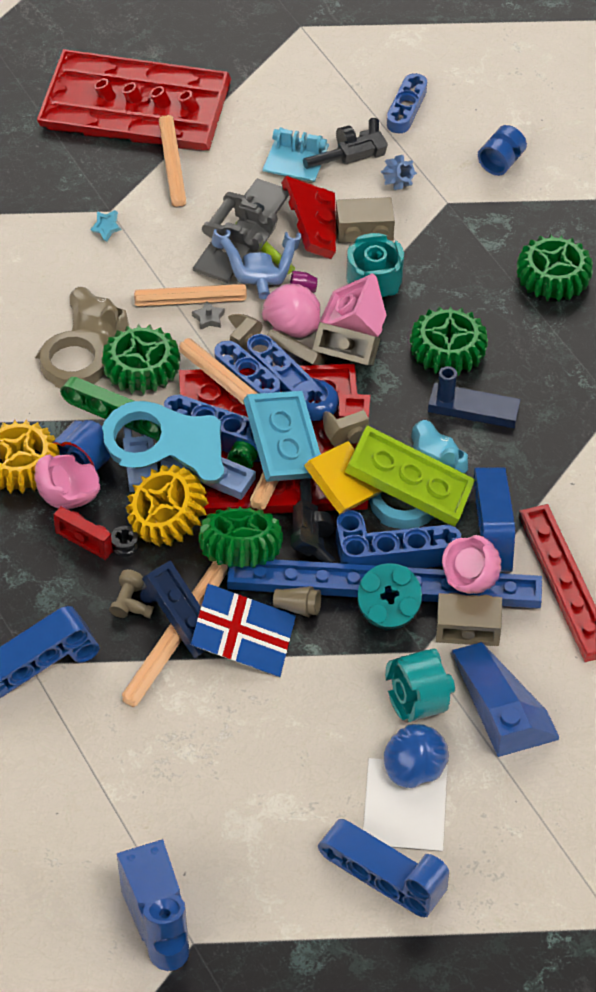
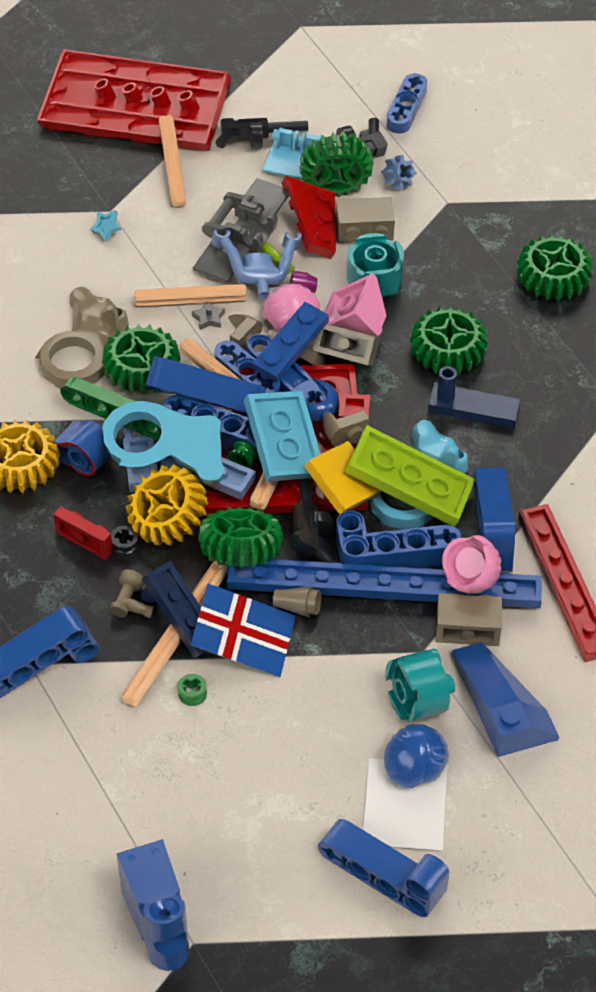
bright pink piece [34,454,100,509] -> none
teal brick [358,563,422,630] -> none
blue wheel [477,125,527,176] -> none
none -> blue beam [146,356,266,414]
none -> green bush [177,674,207,706]
none -> black piece [215,117,308,149]
none -> blue plate [252,301,329,383]
none -> green gear [299,131,374,196]

